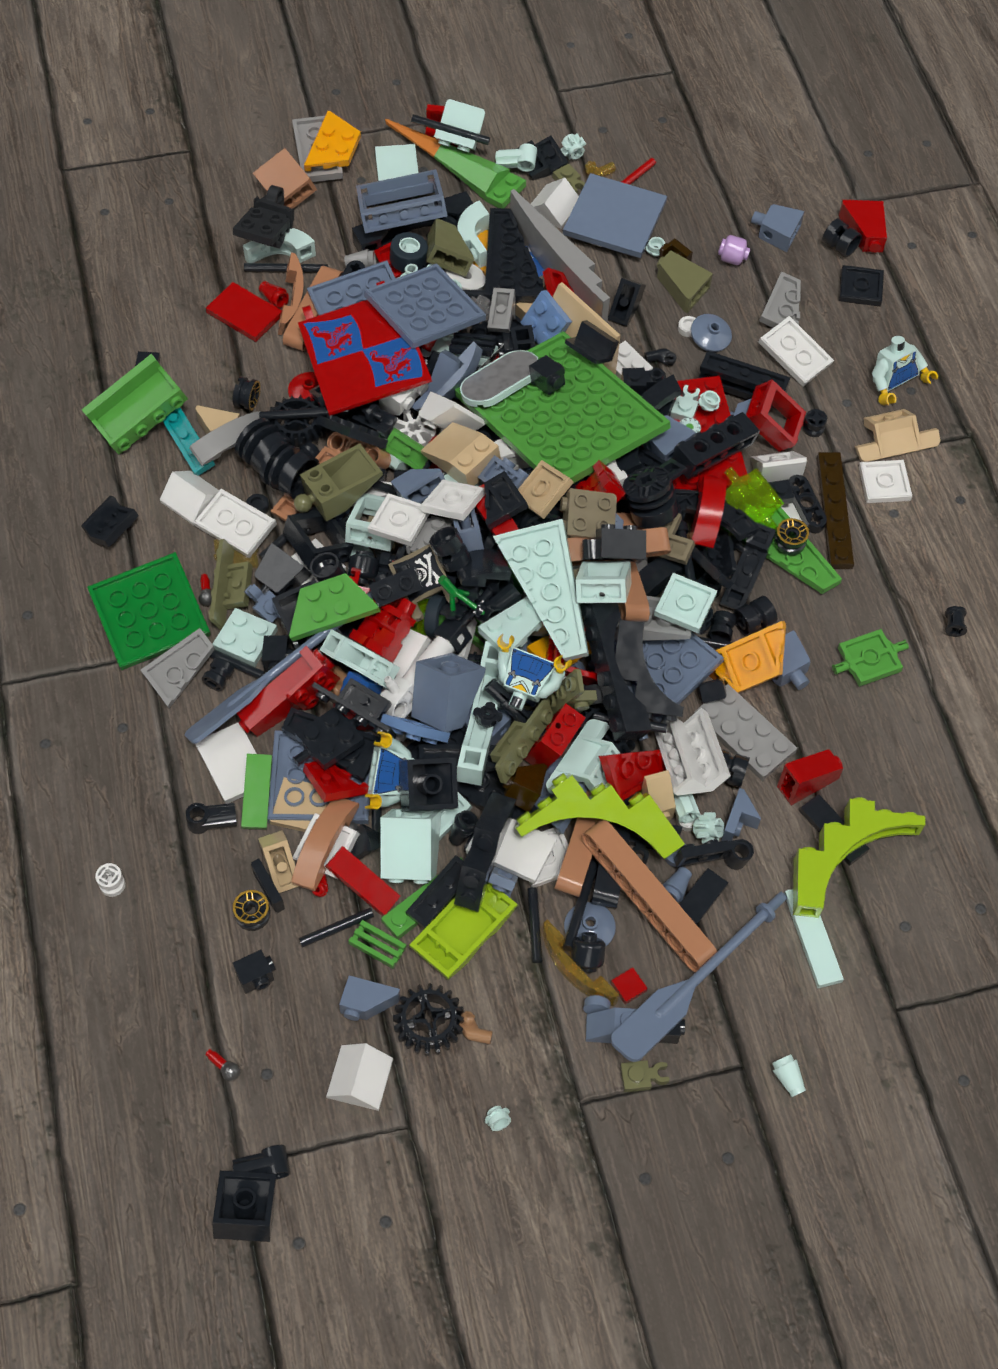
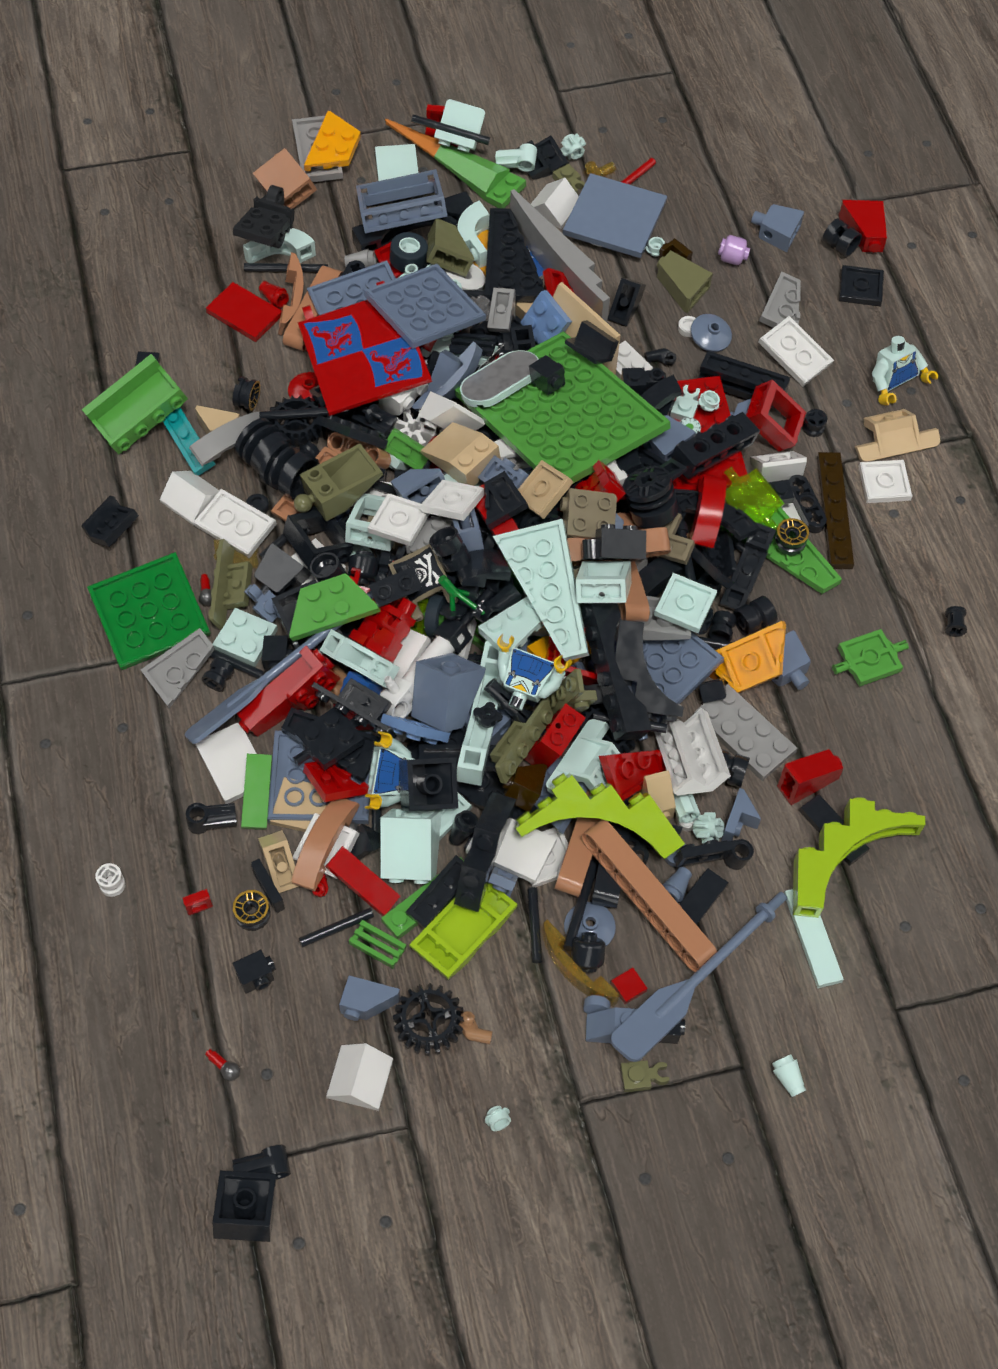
none -> red tile [182,889,213,915]

